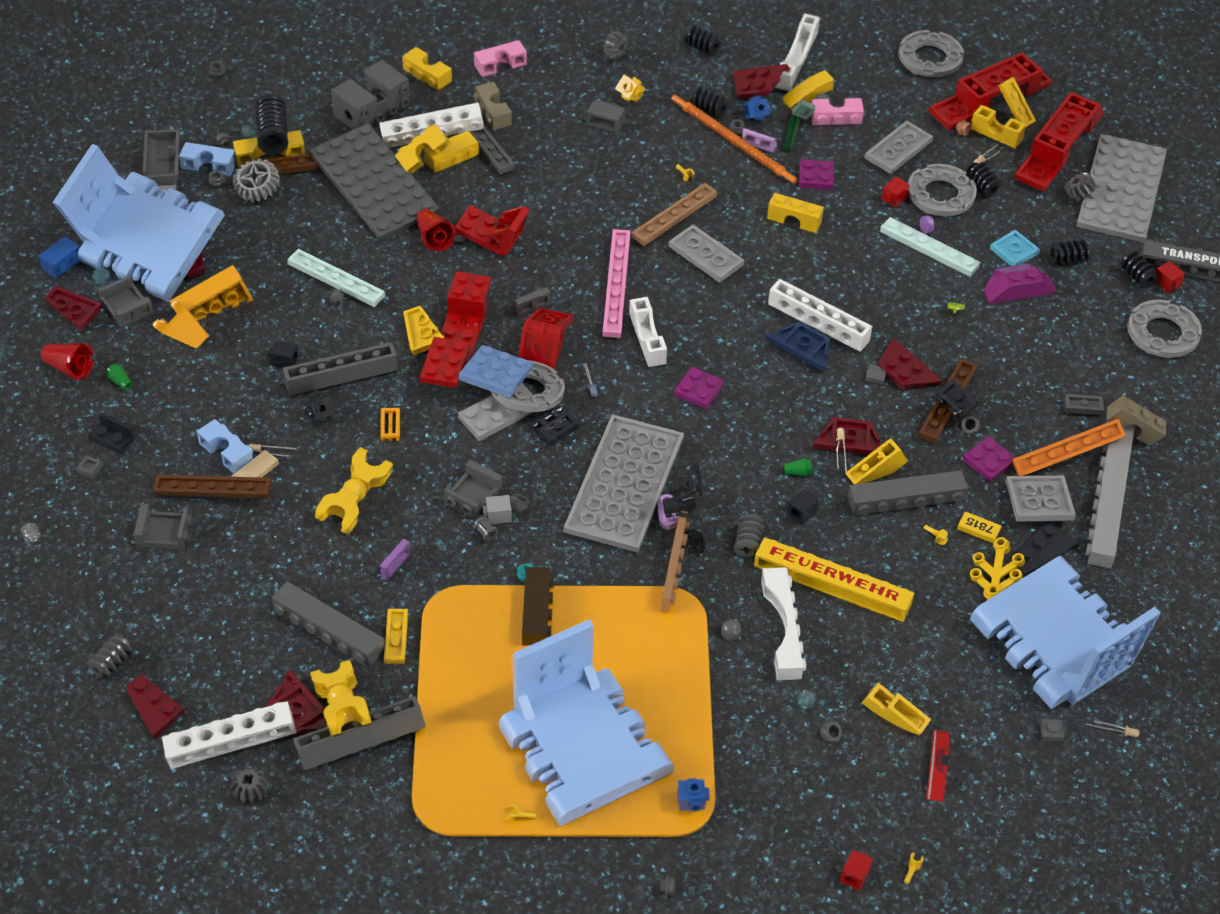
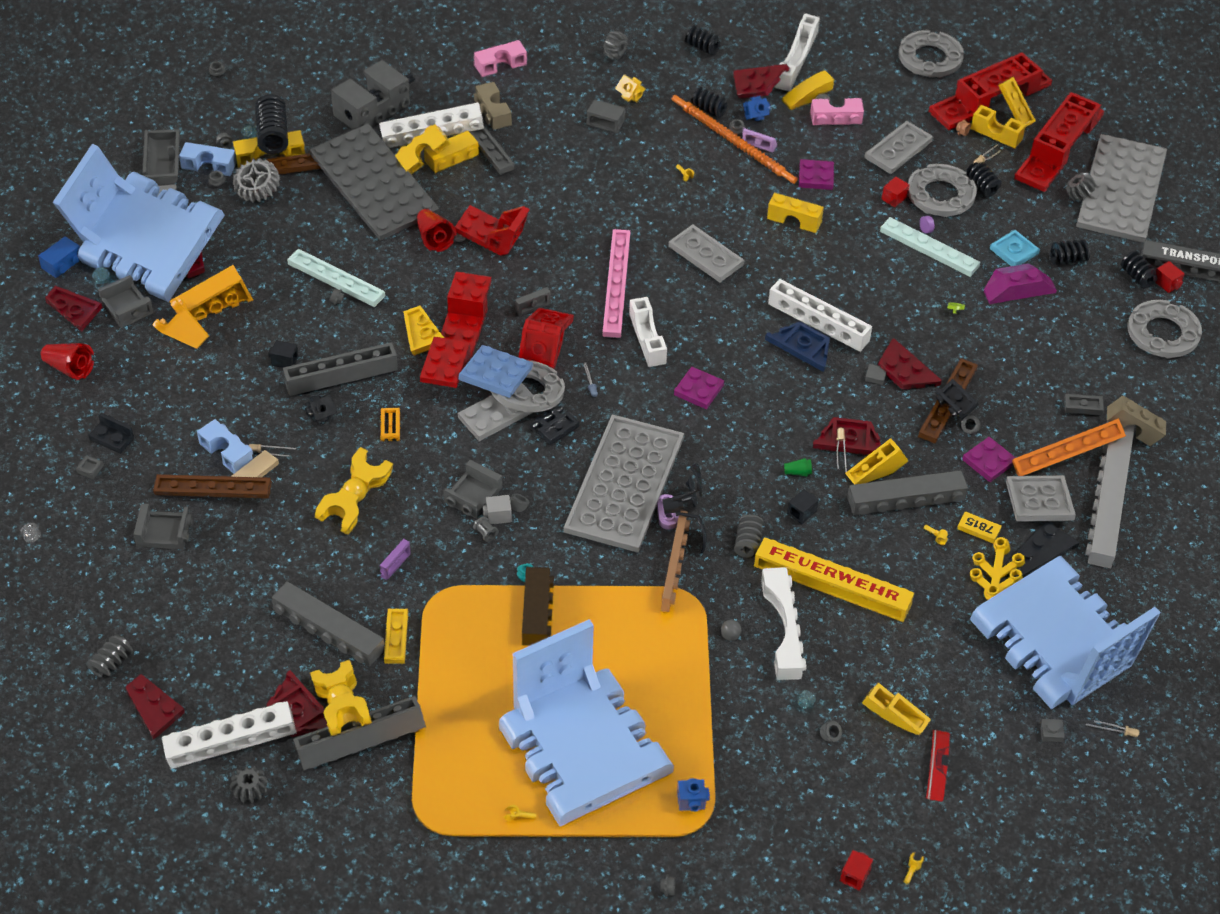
green cone [106,363,133,390] -> none
yellow arch [402,47,452,91] -> none
medium nougat plate [632,183,717,246] -> none
dark green axle [784,104,800,152] -> none
sand green tile [792,100,816,120] -> none

